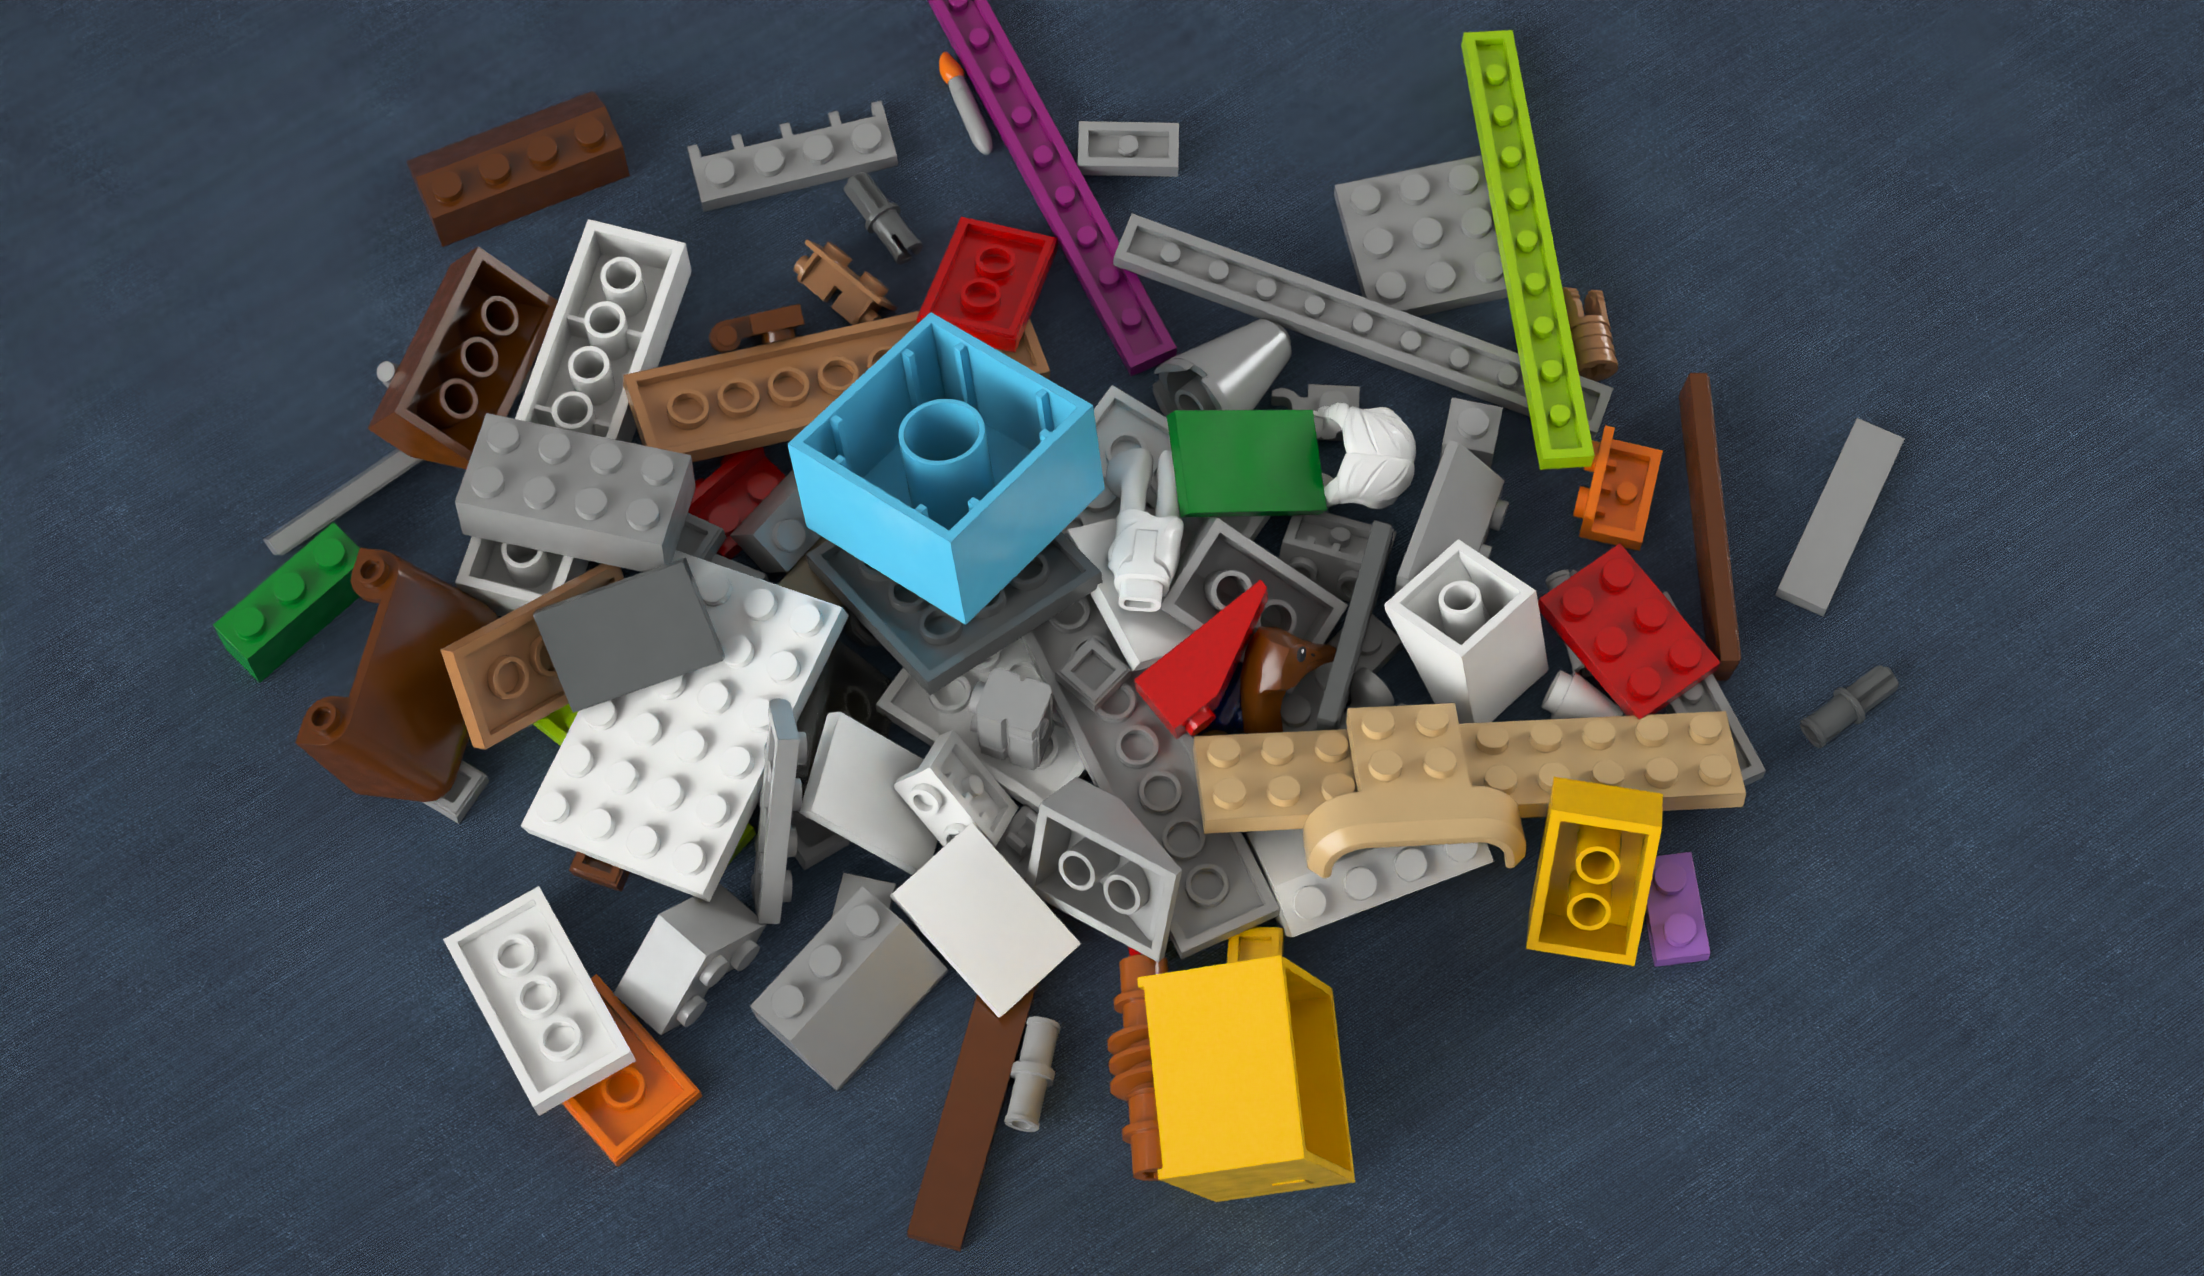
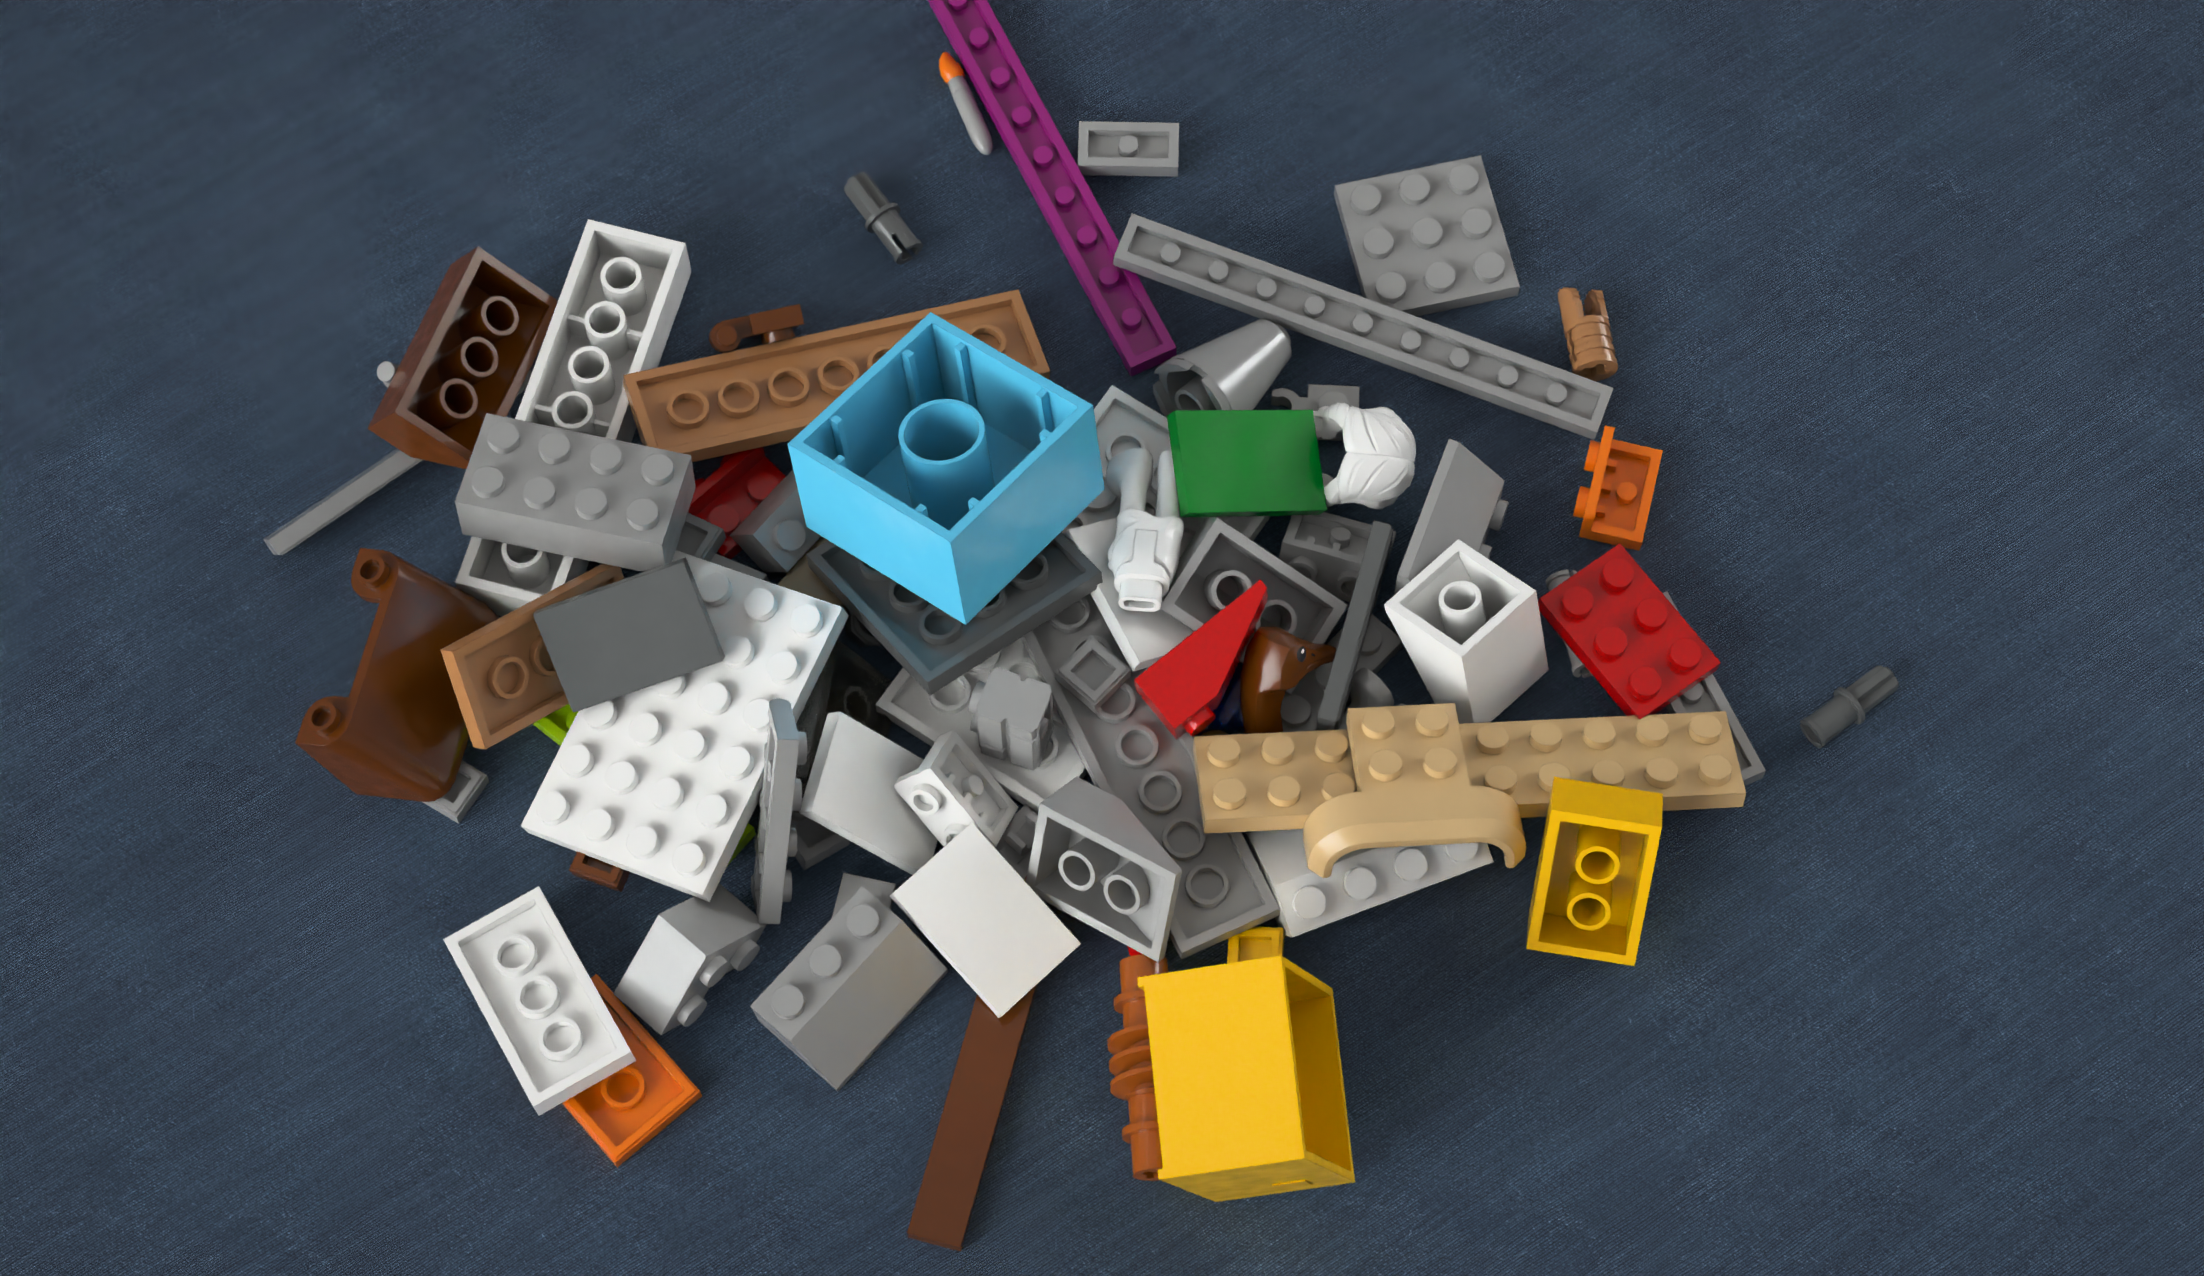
green brick [213,522,360,683] -> none
reddish brown slope [407,91,630,247] -> none
light grey hinge [687,100,898,212] -> none
medium nougat hinge [793,239,897,325] -> none
red tile [917,217,1058,353] -> none
light grey pin [1004,1016,1061,1132] -> none
light grey brick [1439,398,1503,469] -> none
lime plate [1461,30,1595,470] -> none
white cone [1541,670,1624,719] -> none
medium lavender plate [1645,852,1711,967] -> none
reddish brown tile [1678,373,1742,681] -> none
light grey tile [1775,418,1905,617] -> none

